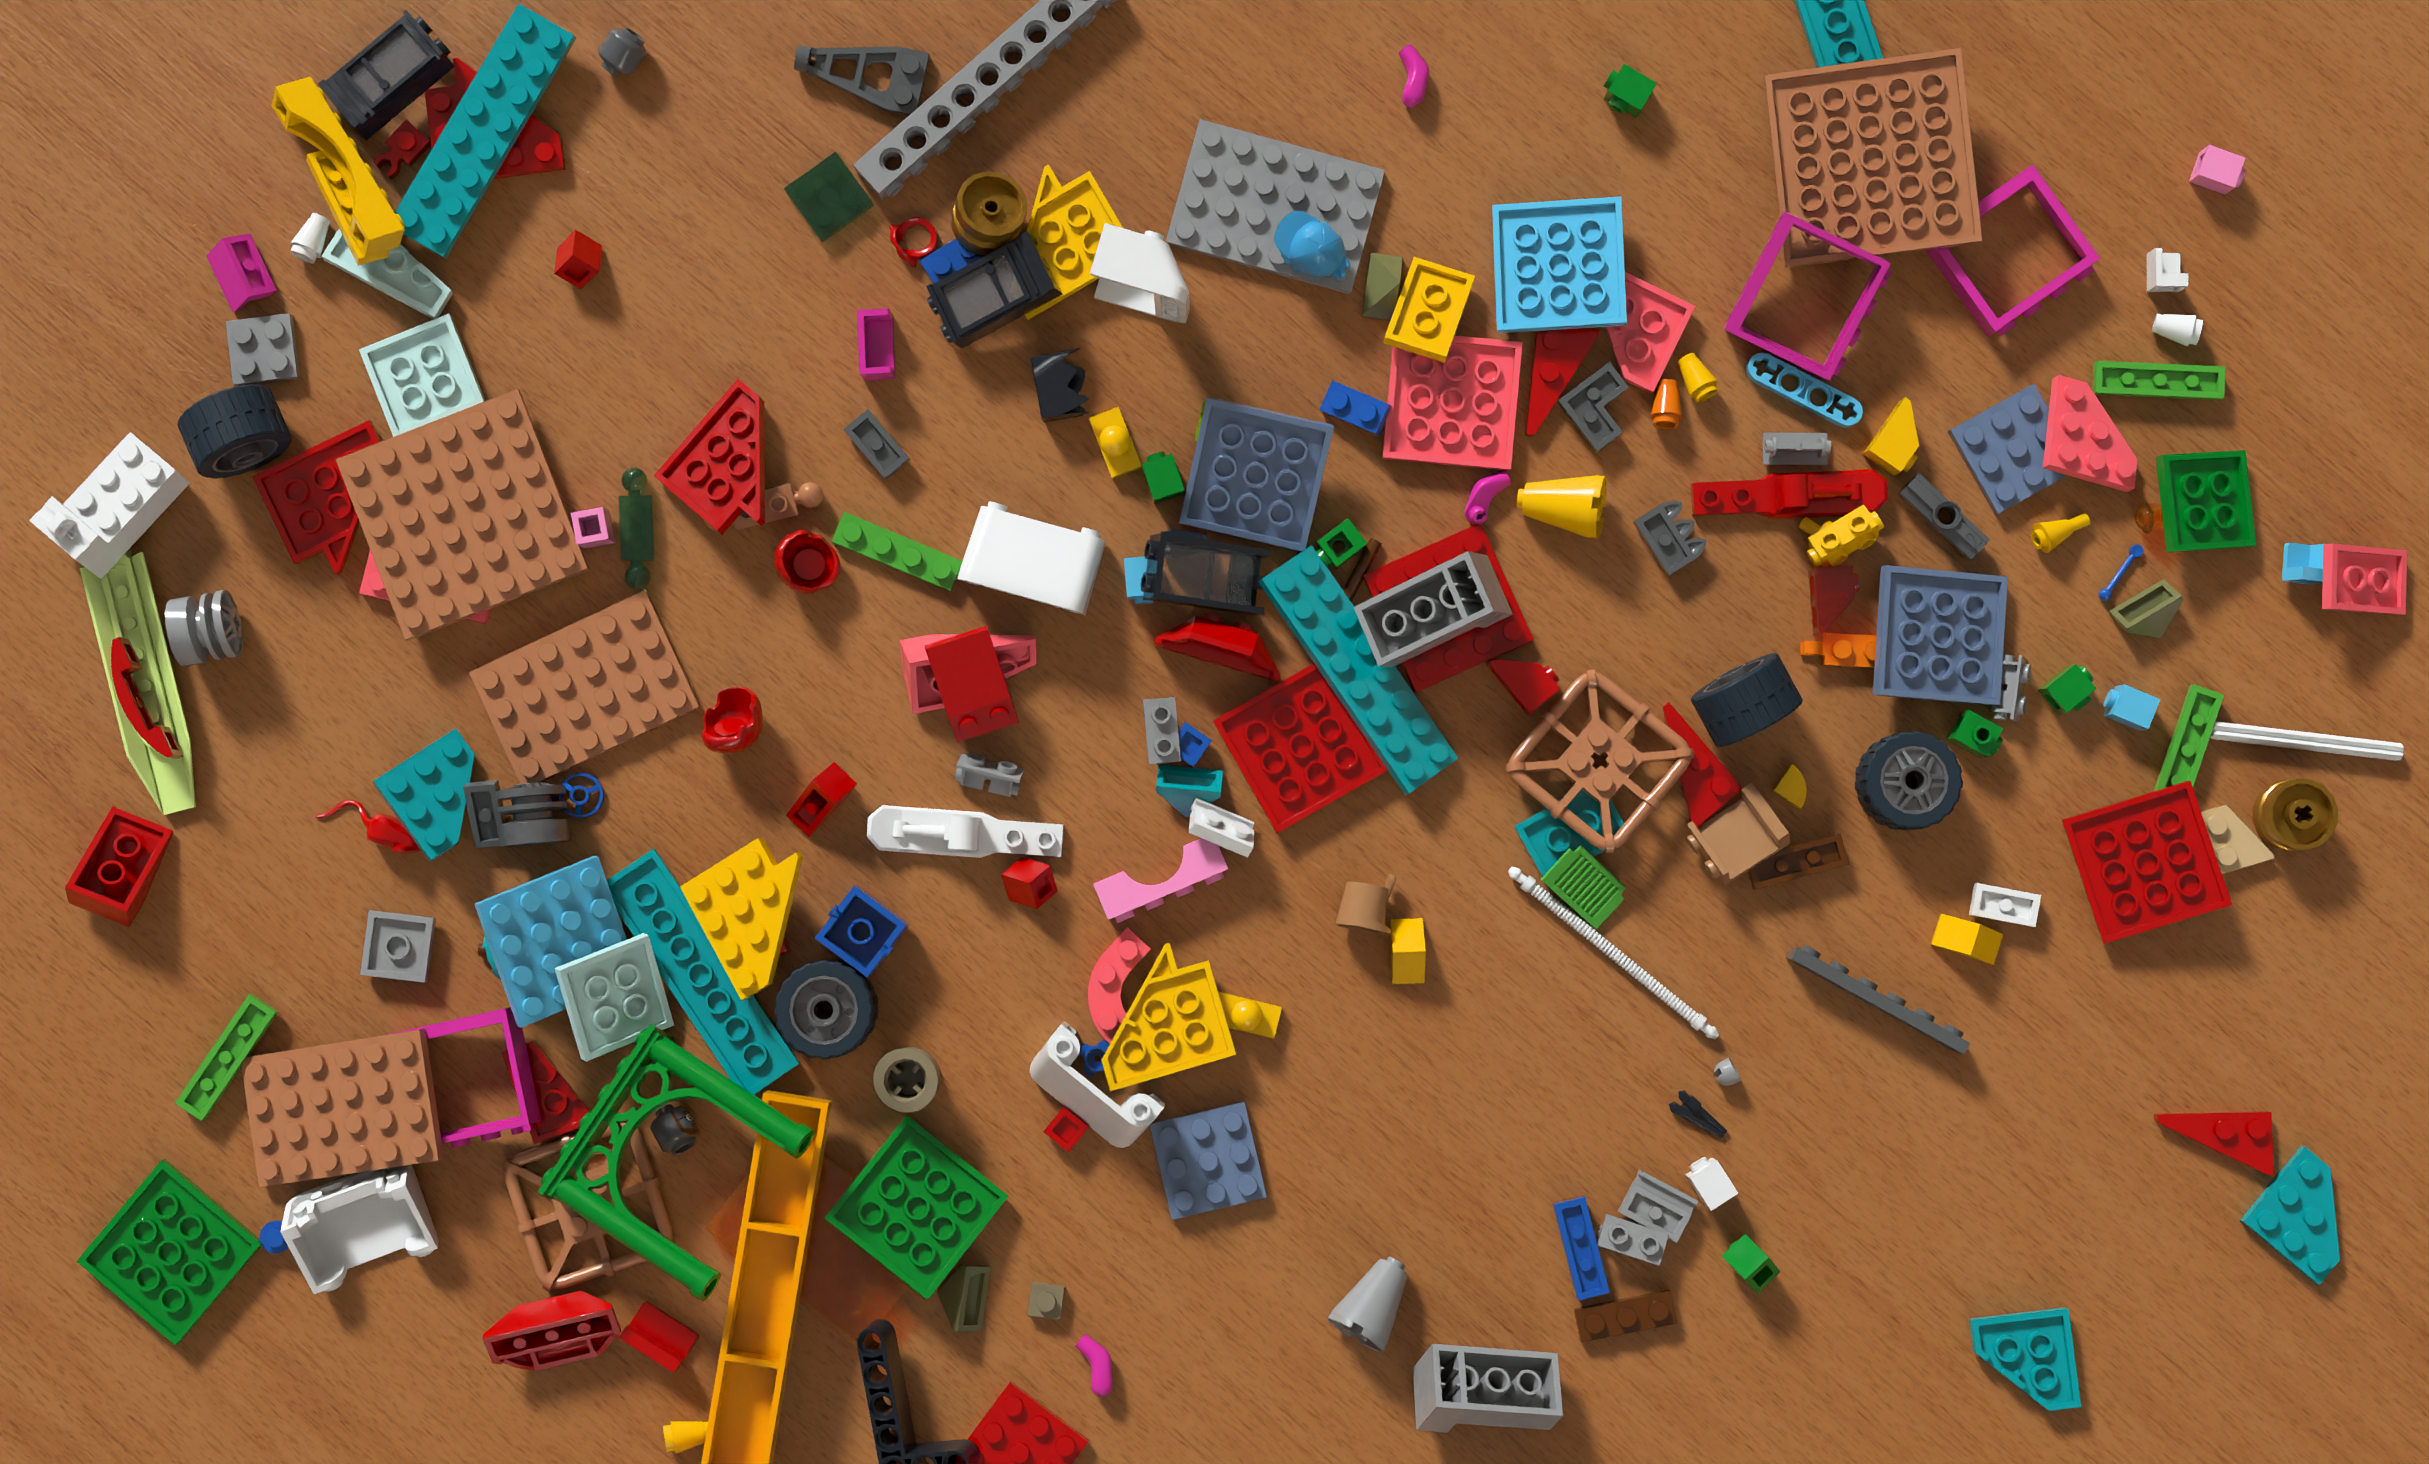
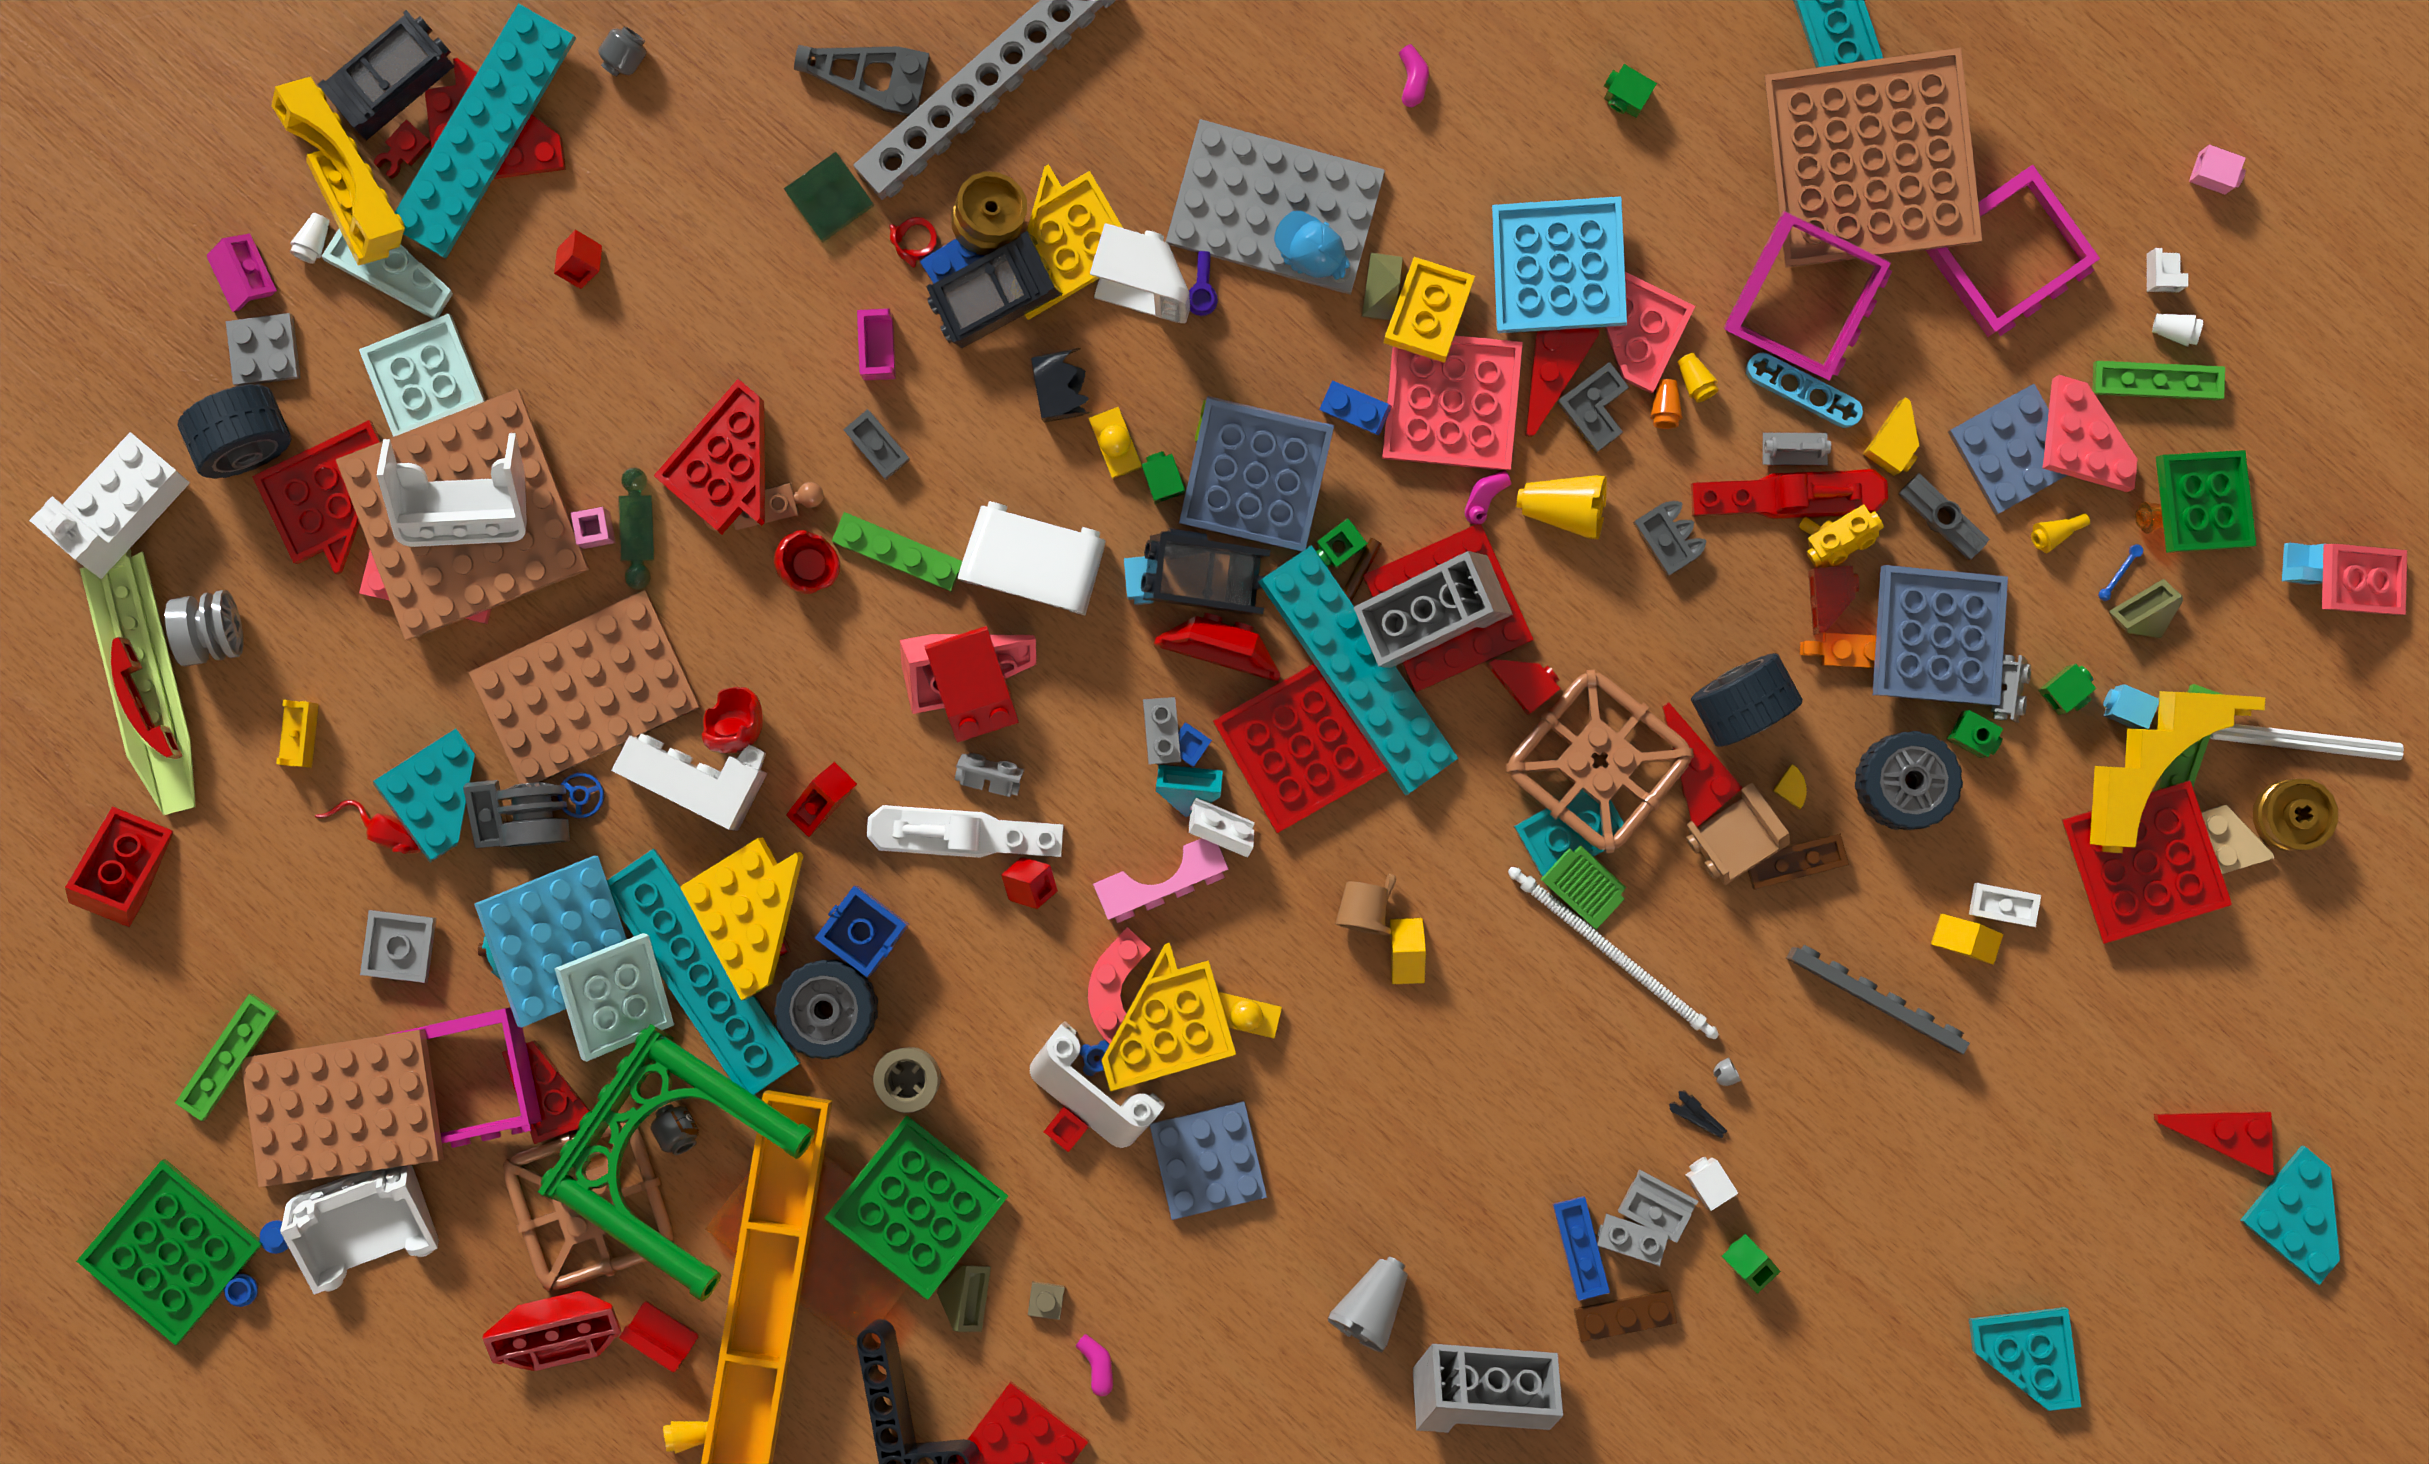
none -> blue plate [224,1273,258,1307]
none -> yellow hinge [276,700,319,768]
none -> white windscreen [376,433,527,547]
none -> white hinge [611,733,767,831]
none -> dark purple plate [1189,251,1218,316]
none -> yellow arch [2090,691,2265,853]

